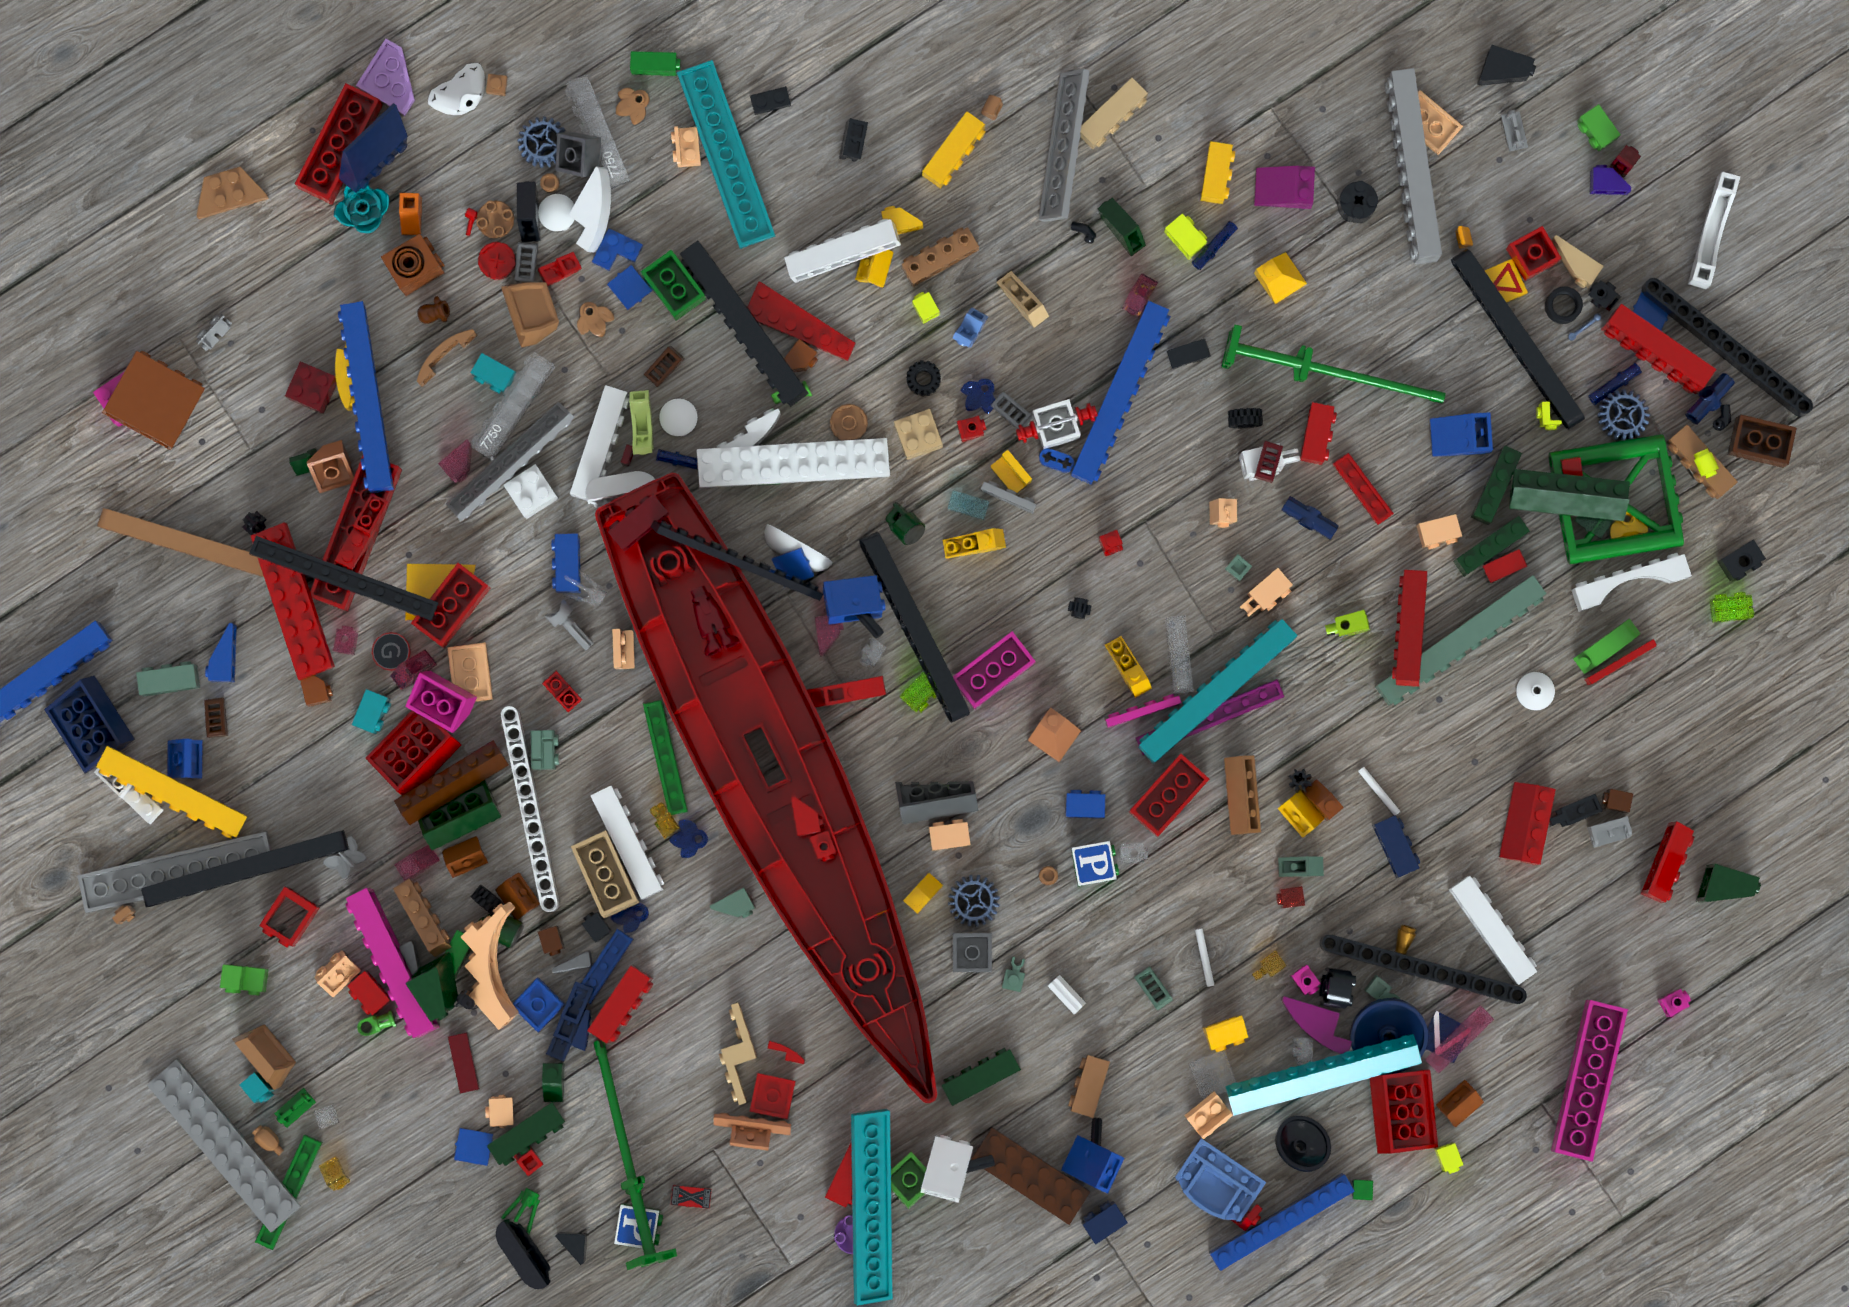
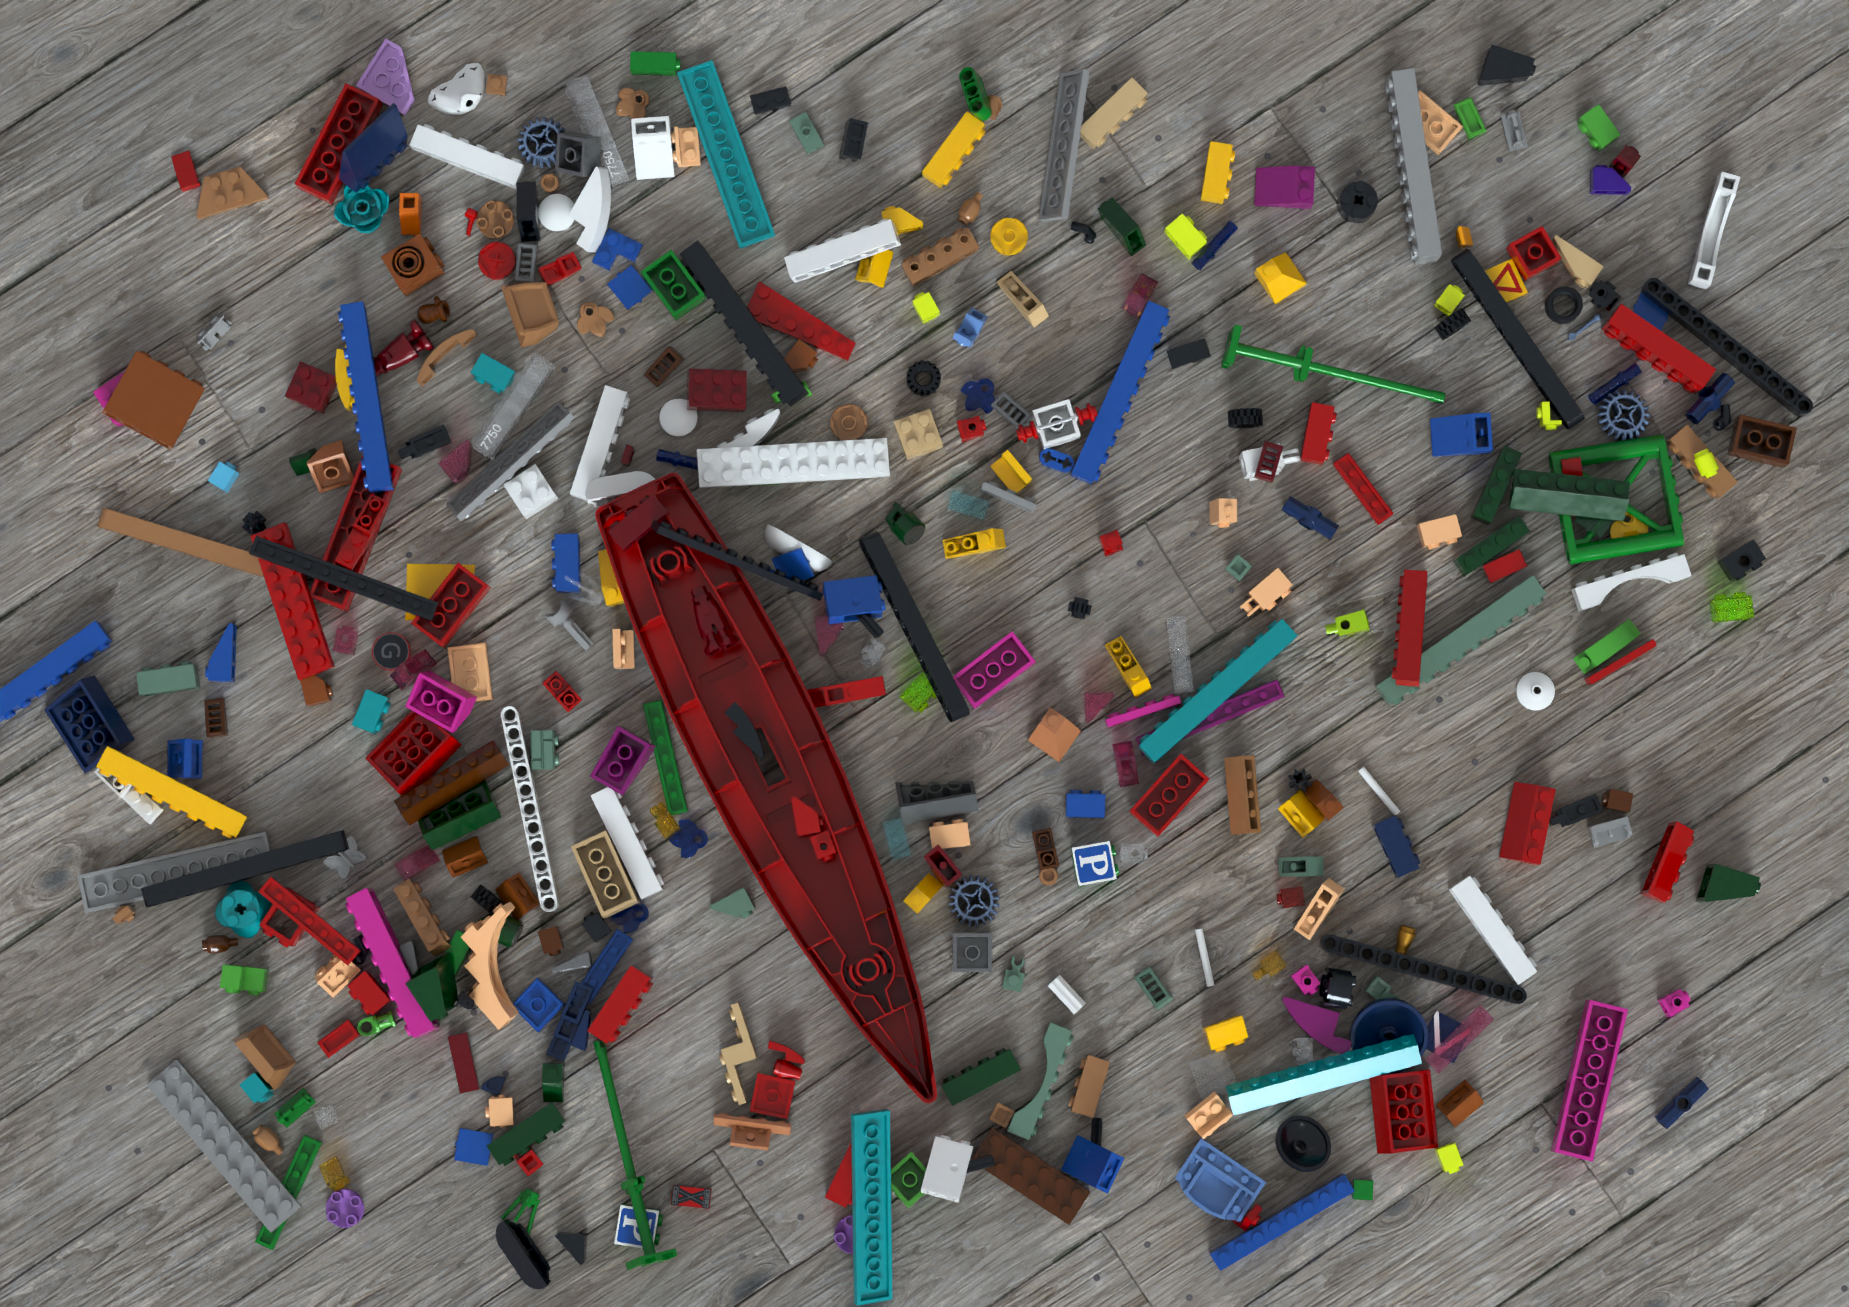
yellowish green arch [629,390,653,455] -> none
dark blue brick [1081,1200,1128,1245] -> none
none -> red slope [171,150,201,192]
none -> reddish brown plant [202,935,238,954]
none -> medium azure brick [208,461,239,493]
none -> teal brick [215,881,273,938]
none -> red plate [258,877,361,966]
none -> red tile [317,1019,361,1058]
none -> medium lavender dish [326,1189,364,1228]
none -> black arm [352,935,369,964]
none -> dark red piece [374,319,434,377]
none -> black hinge [398,425,452,459]
none -> white brick [410,124,525,190]
none -> dark blue tile [481,1076,506,1096]
none -> magenta slope [590,726,656,795]
none -> yellow slope [598,549,624,607]
none -> white slope [631,116,675,180]
none -> dark red brick [687,368,747,412]
none -> black slope [725,702,765,760]
none -> red cone [772,1059,802,1080]
none -> sand green plate [789,112,824,155]
none -> clear light blue plate [883,818,911,860]
none -> dark red slope [923,844,963,887]
none -> medium nougat plant [958,192,983,226]
none -> green beam [959,67,992,121]
none -> medium nougat plate [989,1102,1015,1128]
none -> yellow tile [990,218,1028,256]
none -> sand green arch [1007,1022,1074,1140]
none -> reddish brown slope [1032,828,1059,870]
none -> clear pink slope [1084,692,1115,724]
none -> clear pink slope [1112,741,1139,787]
none -> light nougat slope [1294,878,1345,940]
none -> neon yellow brick [1433,284,1465,317]
none -> black tyre [1434,308,1471,340]
none -> bright green tile [1453,97,1487,140]
none -> dark blue piece [1654,1077,1709,1129]

